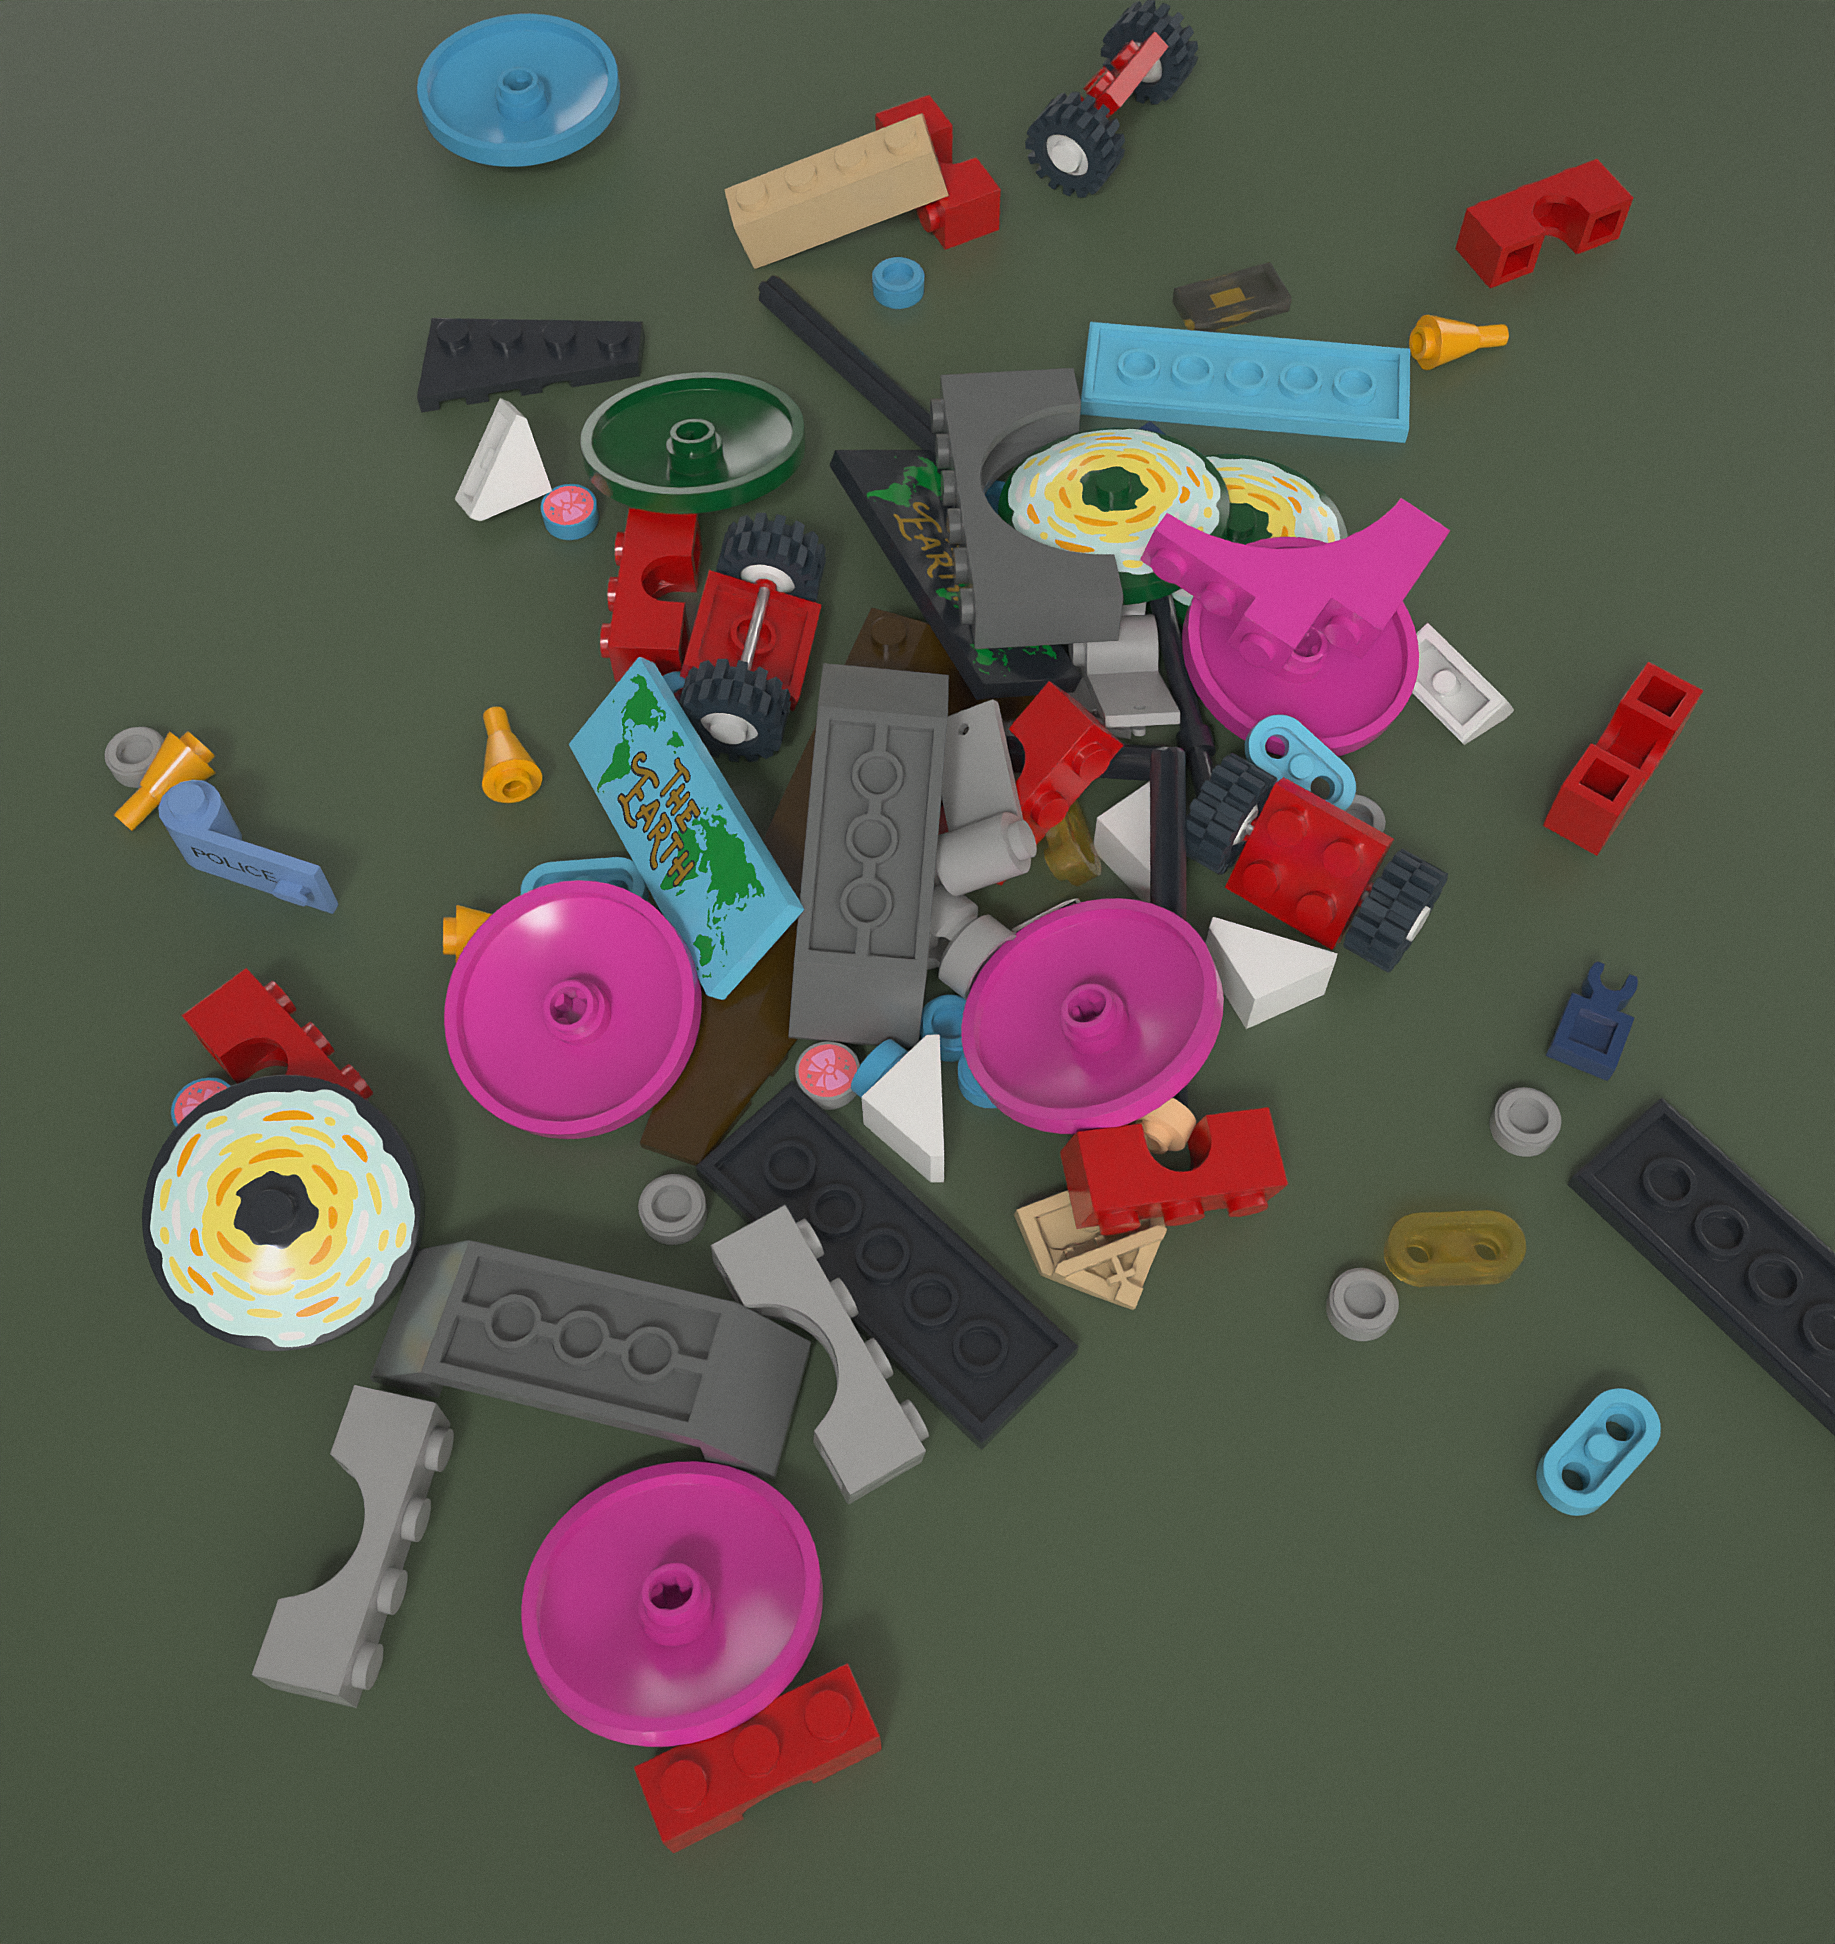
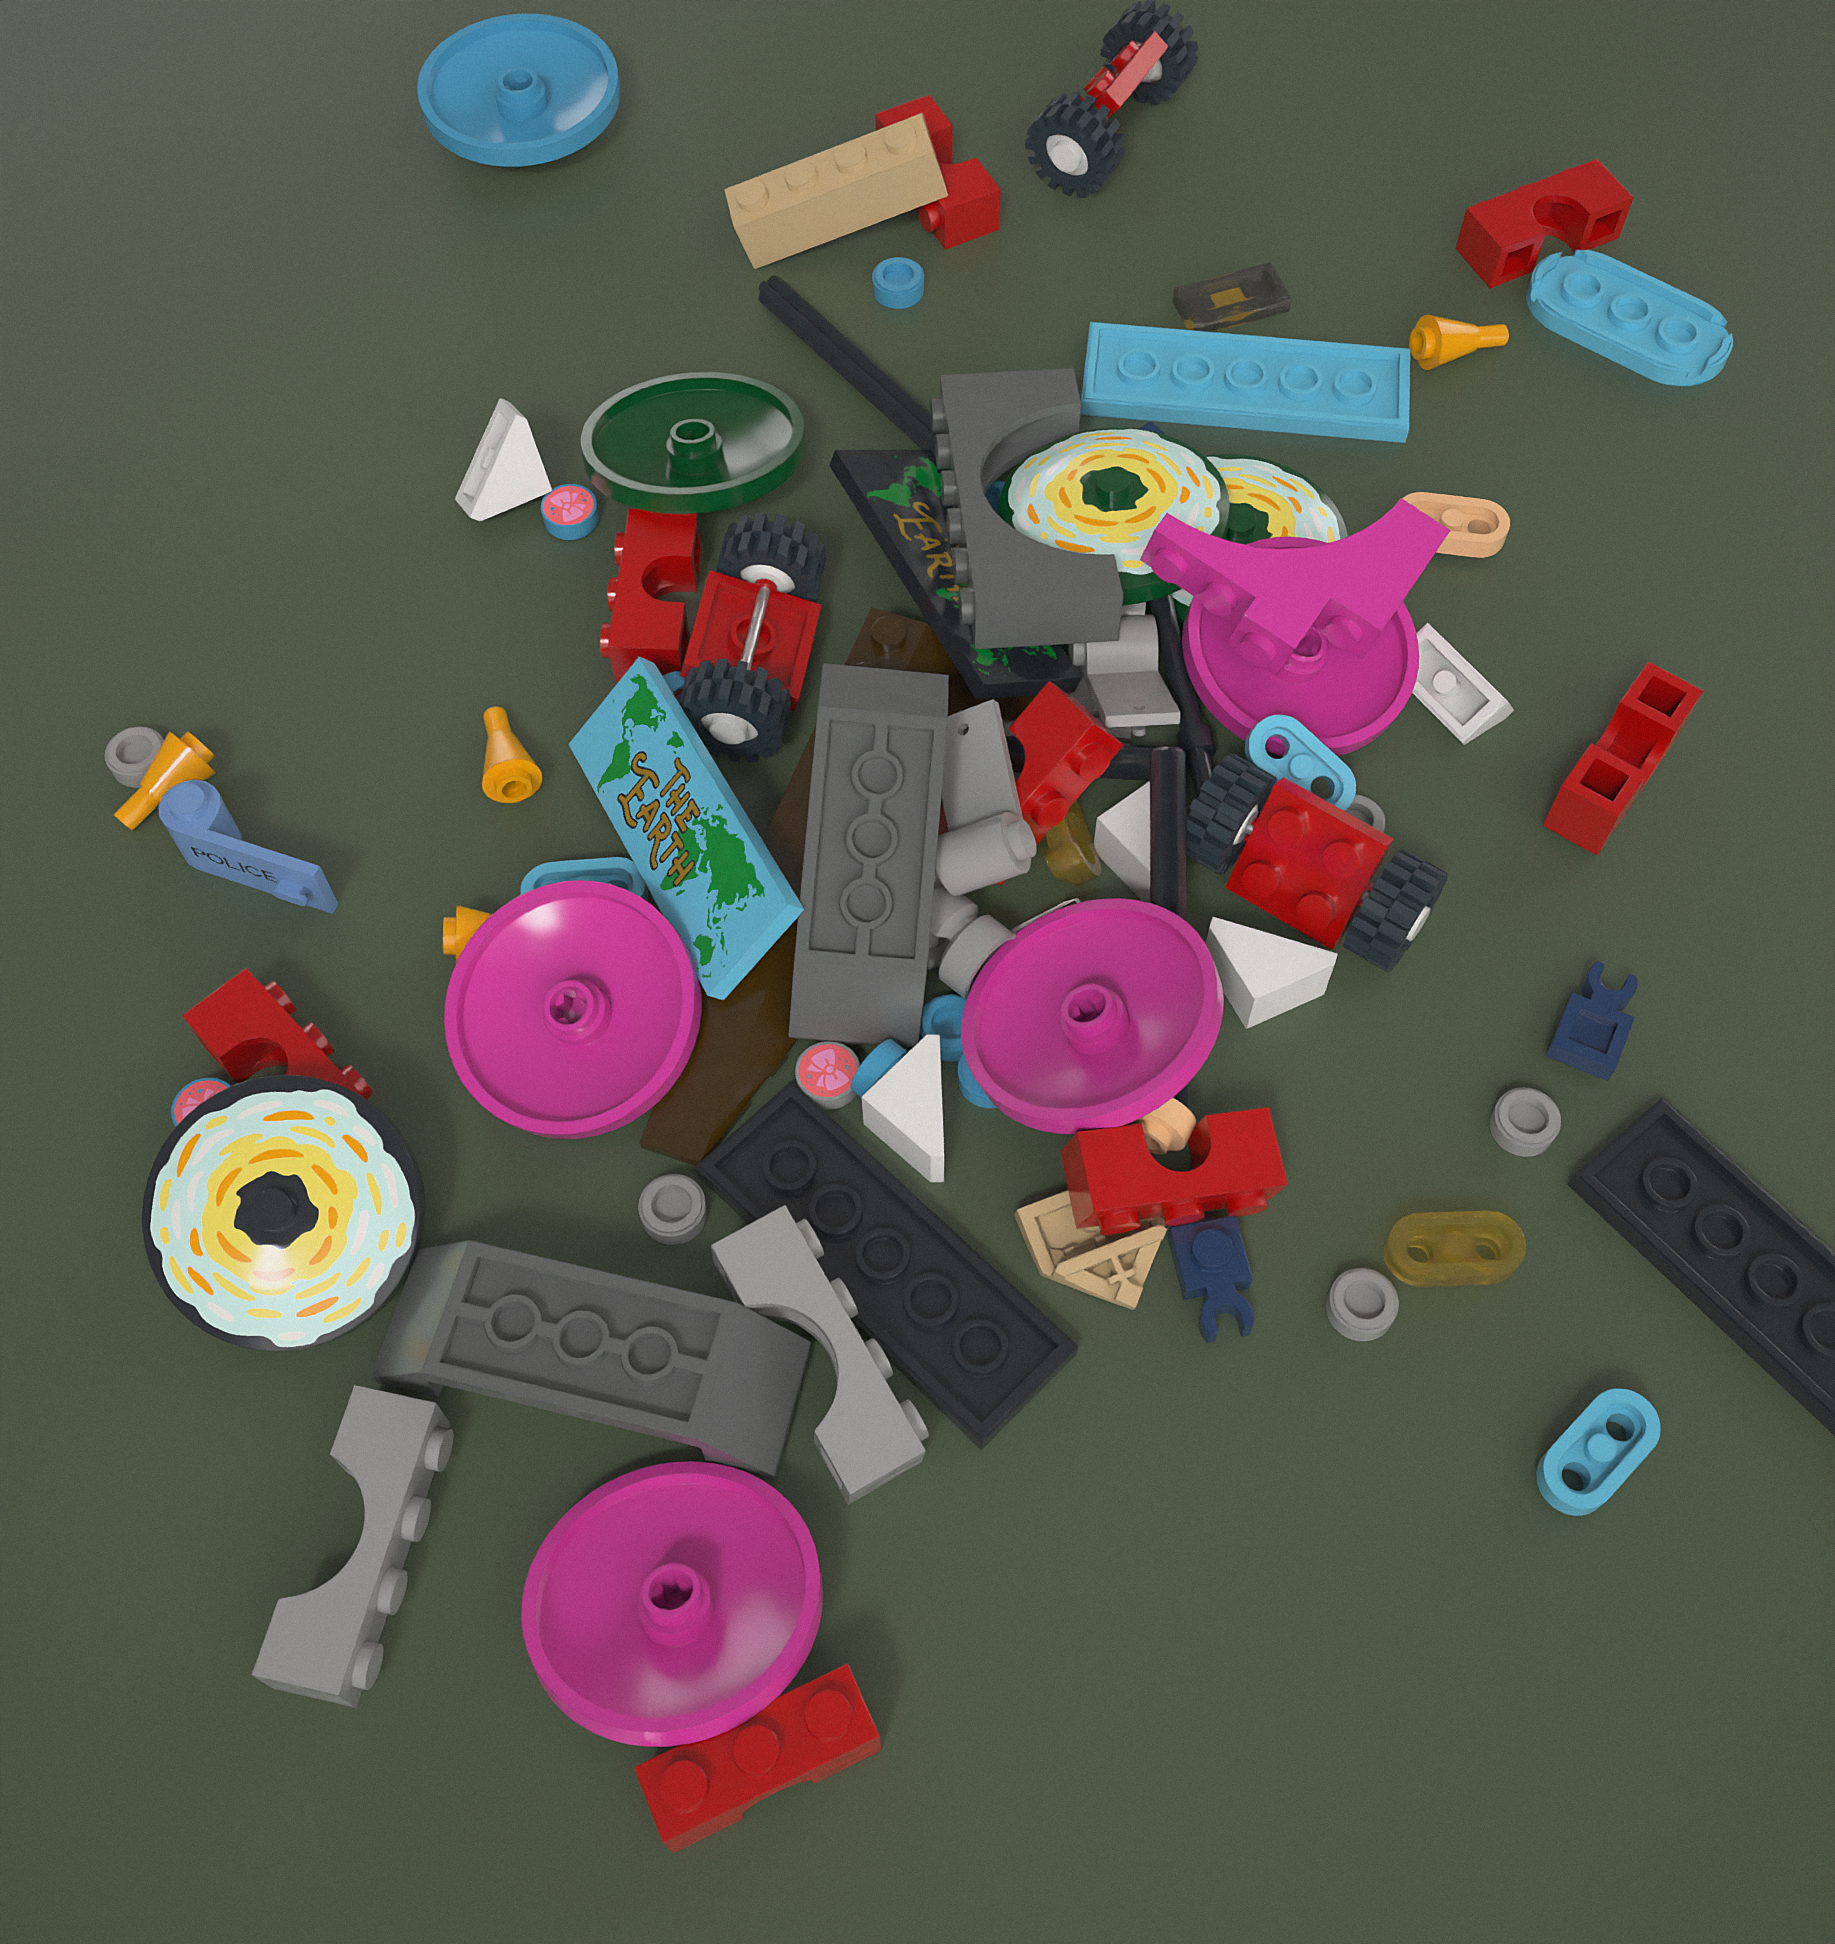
black wing [417,318,645,413] -> none
none -> dark blue plate [1167,1216,1254,1343]
none -> light nougat plate [1402,492,1510,558]
none -> medium azure tile [1526,250,1733,386]

